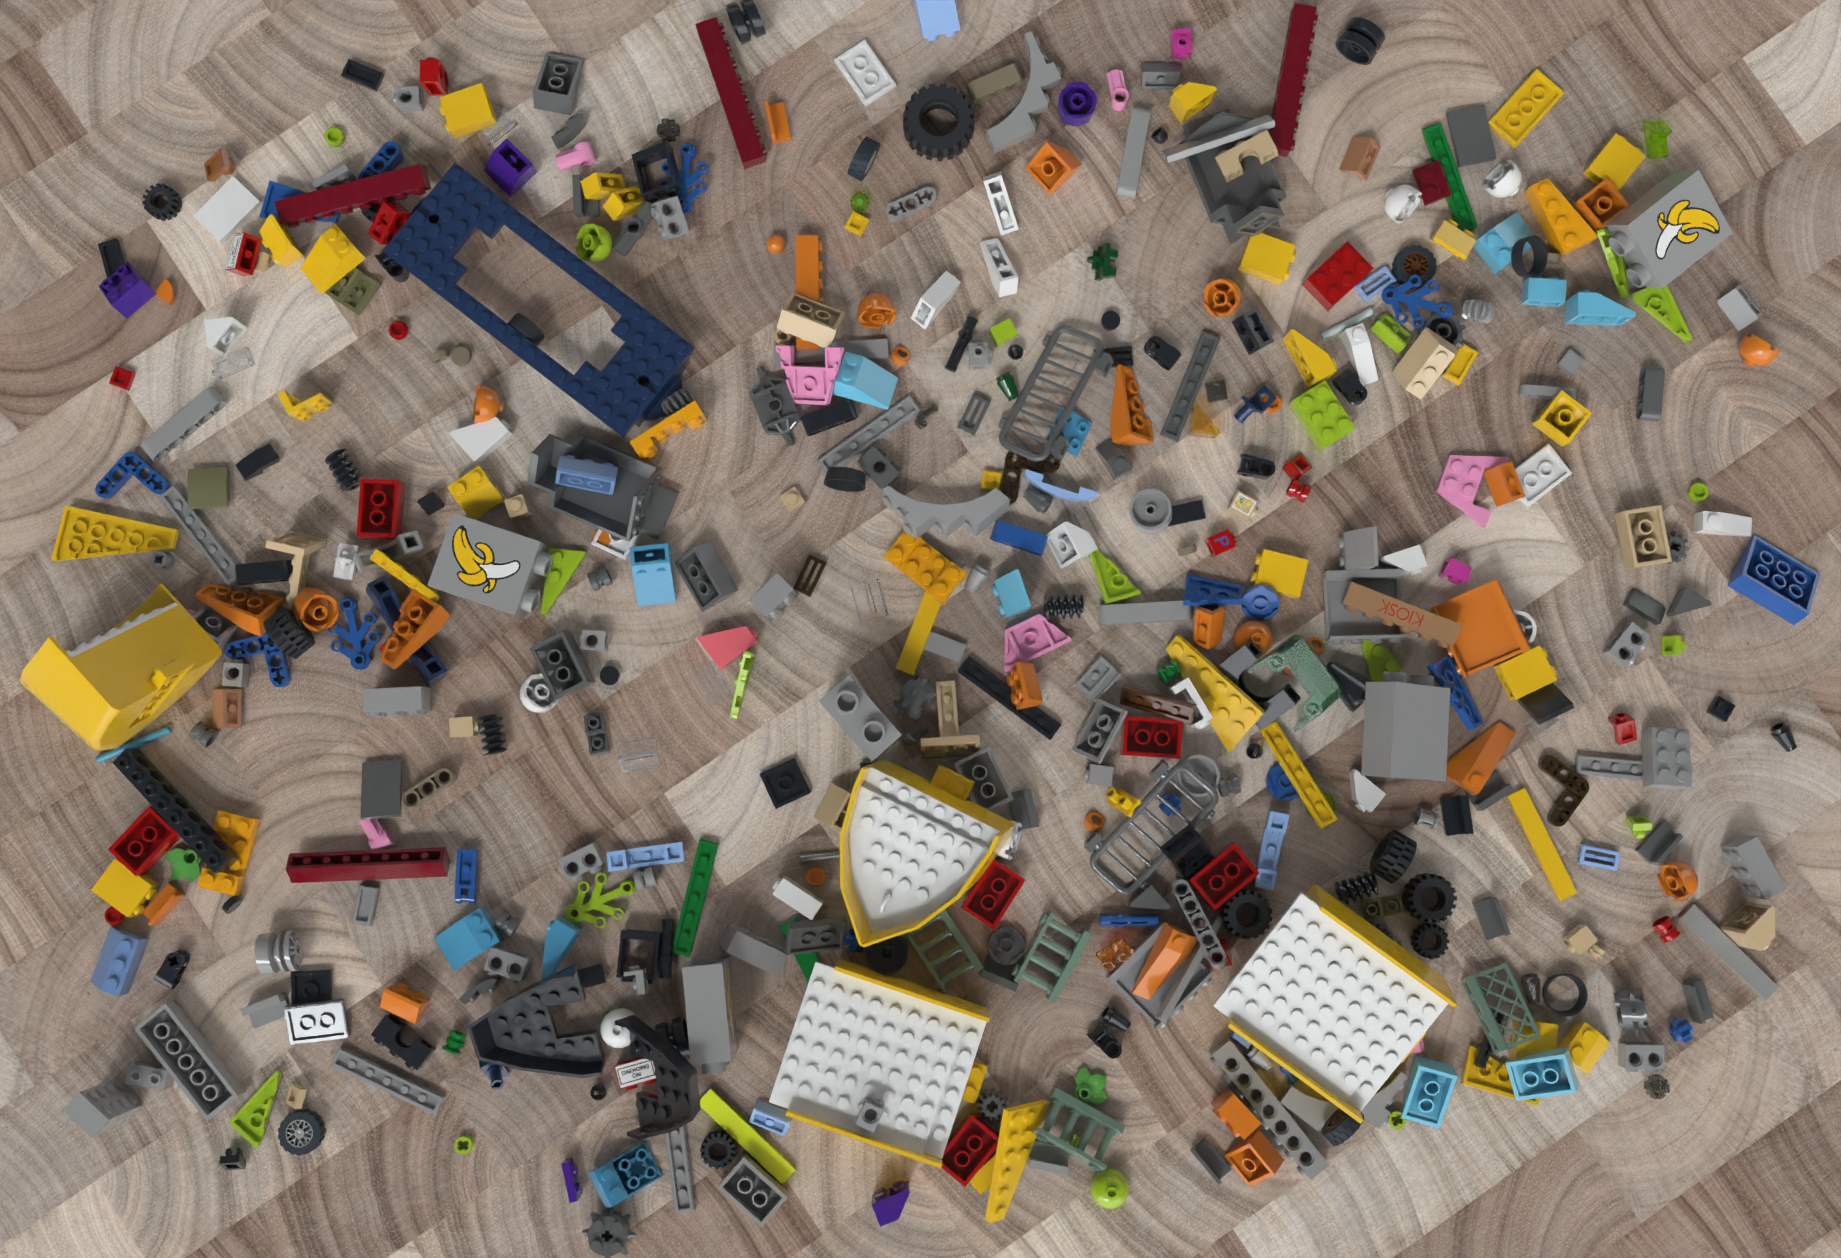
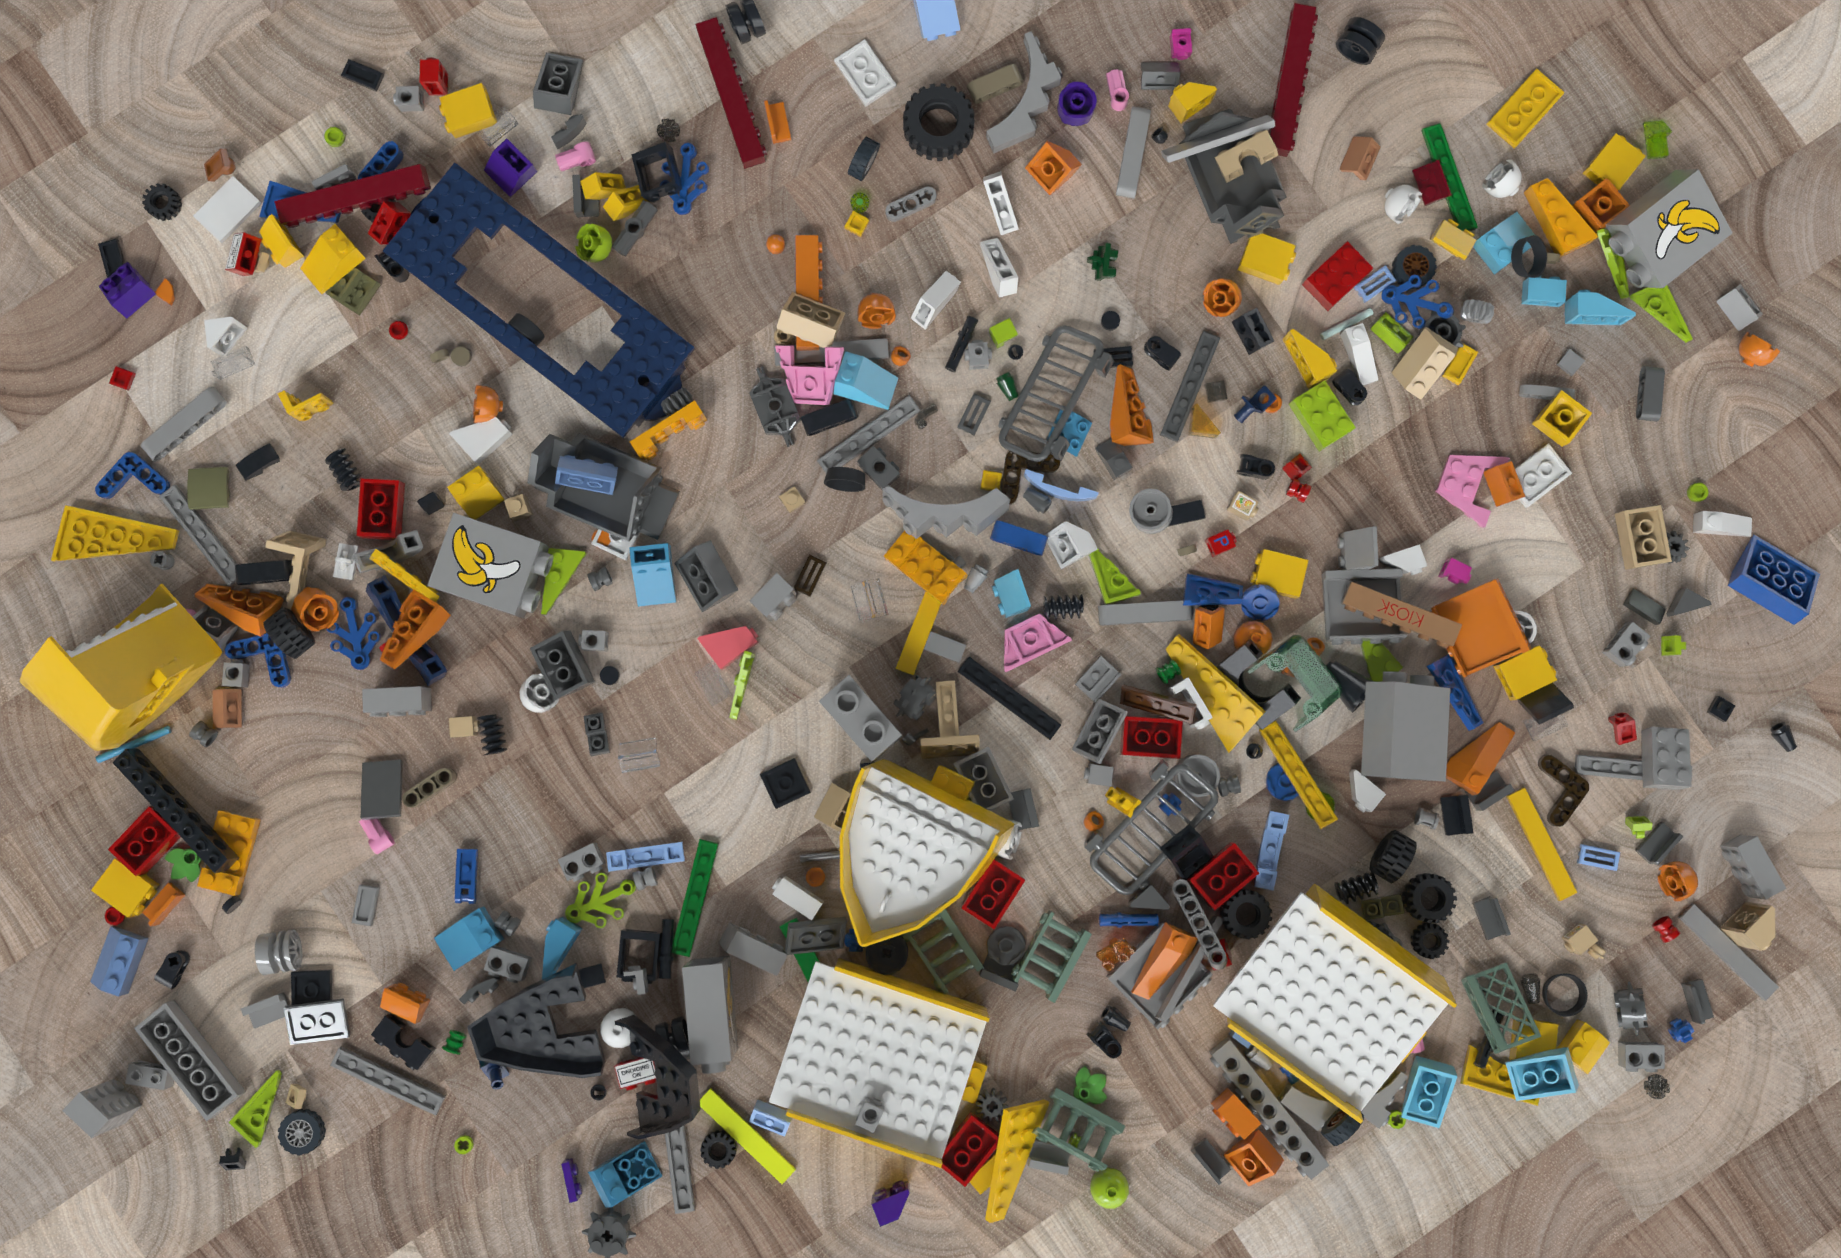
dark red brick [286,847,450,883] -> none
light grey brick [651,196,690,241] -> none
light grey brick [717,1153,789,1228] -> none
orange slope [1006,662,1043,710] -> none
dark grey tile [1446,105,1496,168] -> none

